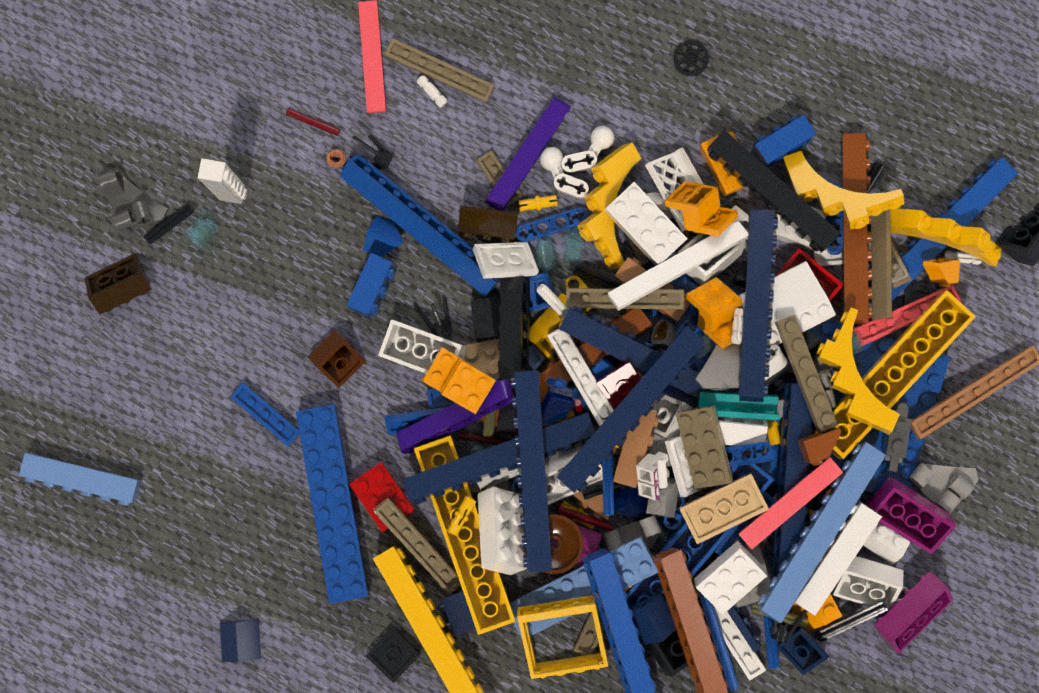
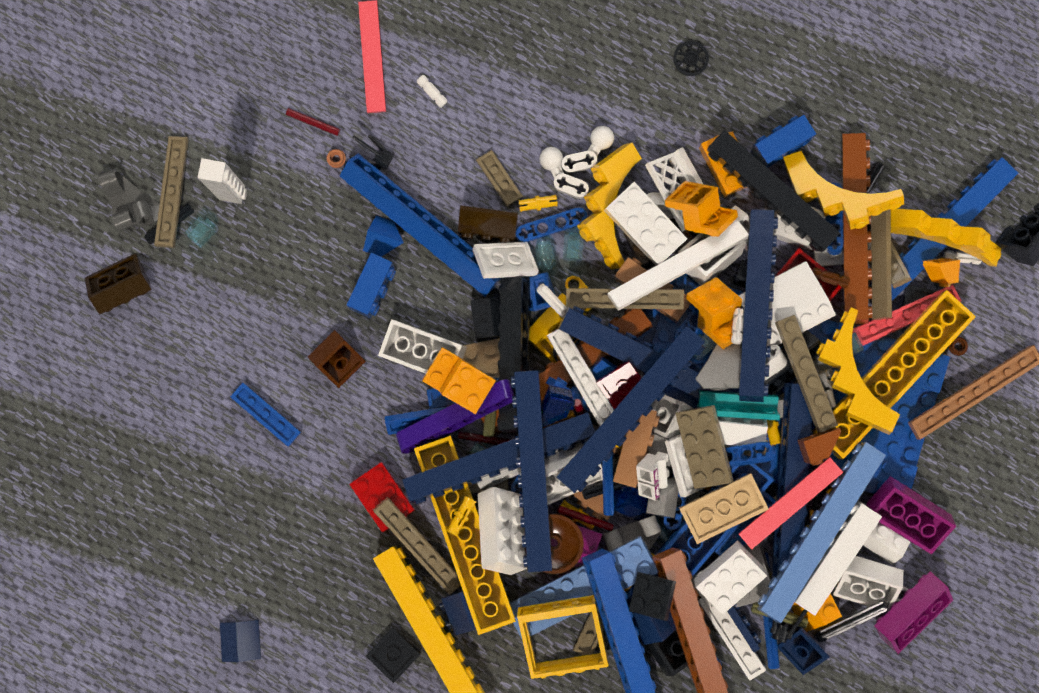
medium blue brick [19,453,141,506] -> none
blue brick [296,404,370,604] -> none
dark tan plate [384,38,495,104] -> none
black plant [413,295,453,337] -> none
dark purple beam [485,96,571,211] -> none
medium blue plate [529,344,546,371] -> none
black axle [573,265,621,289] -> none
dark grey rock [651,319,675,352] -> none
blue axle [694,583,739,692] -> none
dark grey hinge [882,402,912,472] -> none
light grey panel [909,463,978,514] -> none
none -> dark tan tile [154,136,189,248]
none -> black plate [629,572,676,621]
none -> reddish brown axle [812,268,850,288]
none -> reddish brown plate [948,337,968,356]

